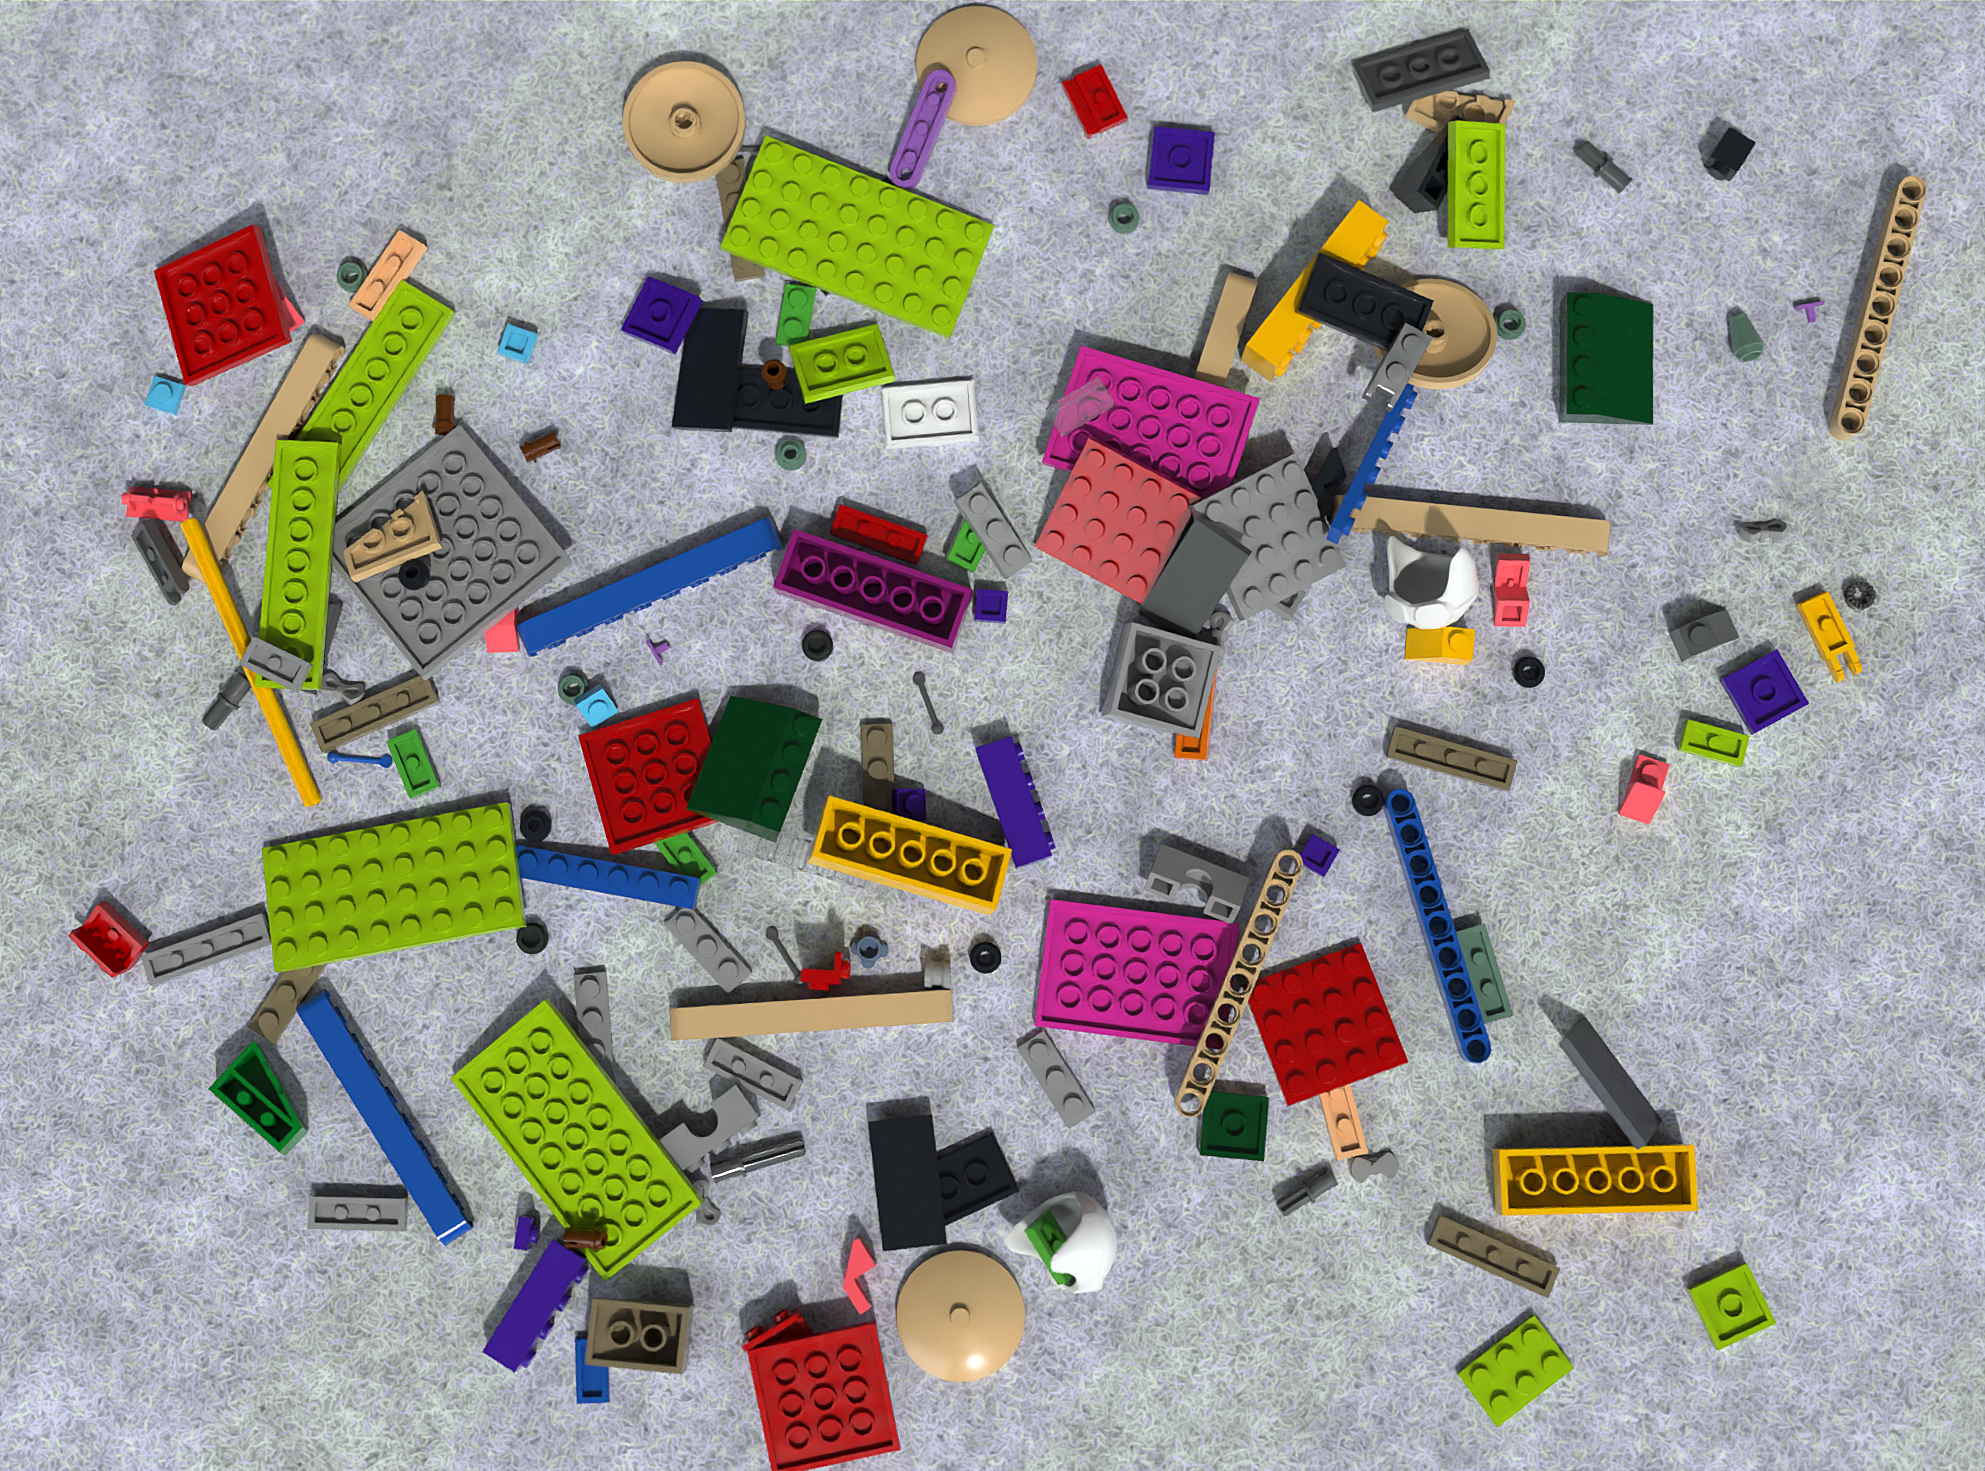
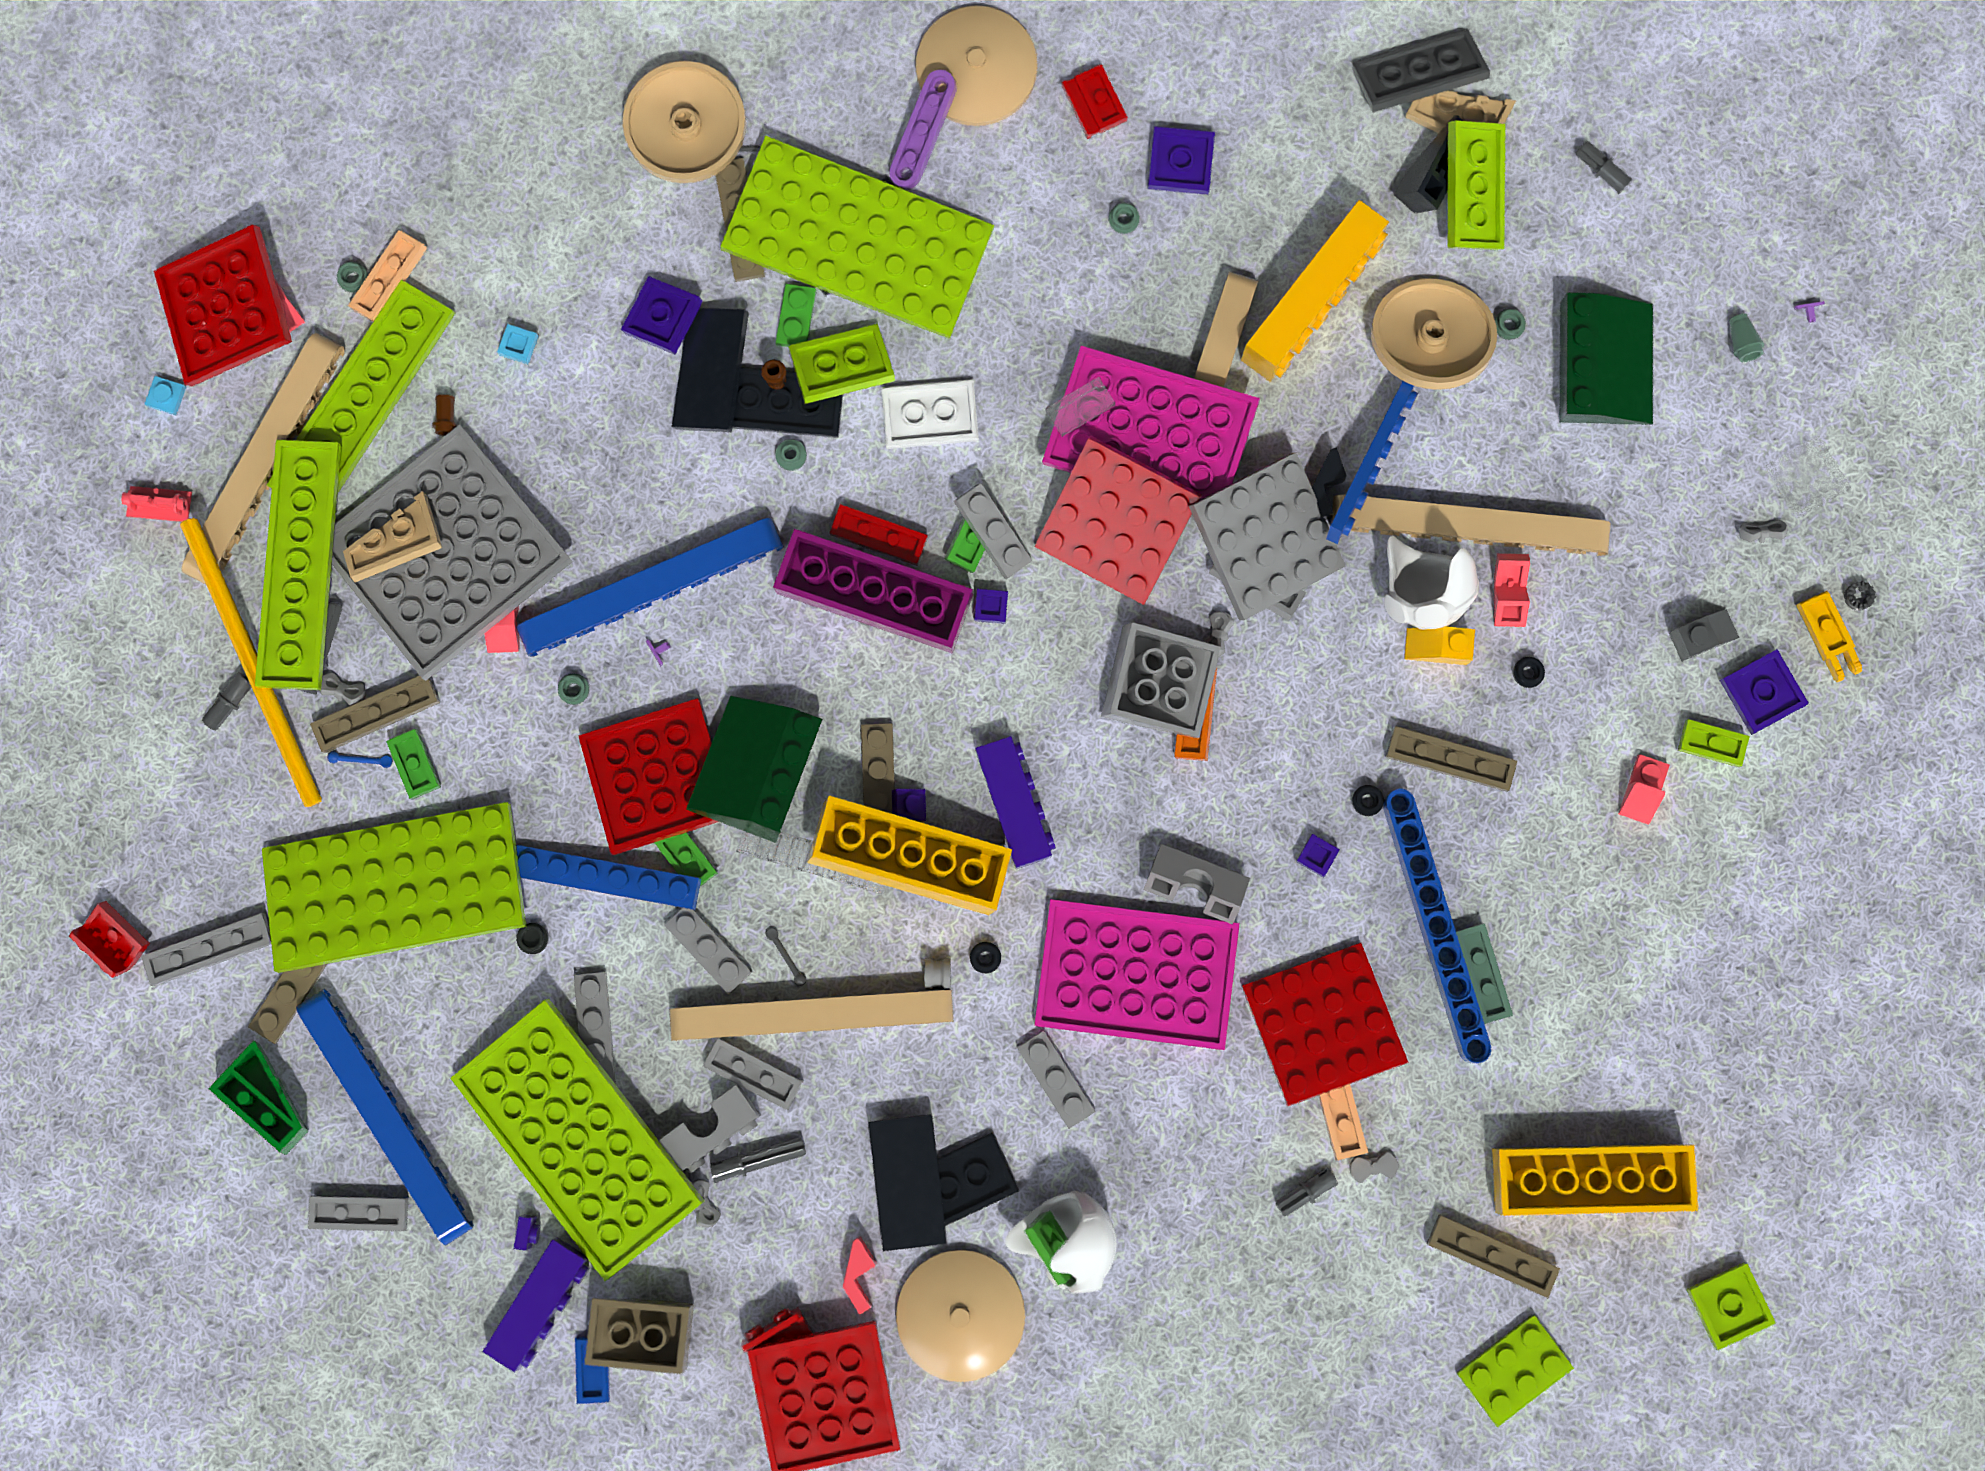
dark grey hinge [131,518,190,606] -> none
light grey plate [239,636,313,693] -> none
black plate [398,559,430,590] -> none
reddish brown pin [519,430,561,463] -> none
black plate [520,810,552,842] -> none
reddish brown pin [564,1226,608,1252] -> none
medium azure plate [574,684,619,728] -> none
red bracket [801,951,851,991] -> none
pearl dark grey plate [802,630,833,662] -> none
sand blue plate [851,930,889,968] -> none
dark grey hinge [913,673,944,735] -> none
dark grey tile [1138,515,1252,639] -> none
tan beam [1174,850,1303,1117] -> none
dark green plate [1199,1091,1269,1162] -> none
black tile [1295,253,1434,351] -> none
hinge [1362,321,1433,412] -> none
black tile [1559,1017,1662,1150] -> none
black brick [1704,127,1756,182] -> none
tan beam [1829,175,1927,441] -> none

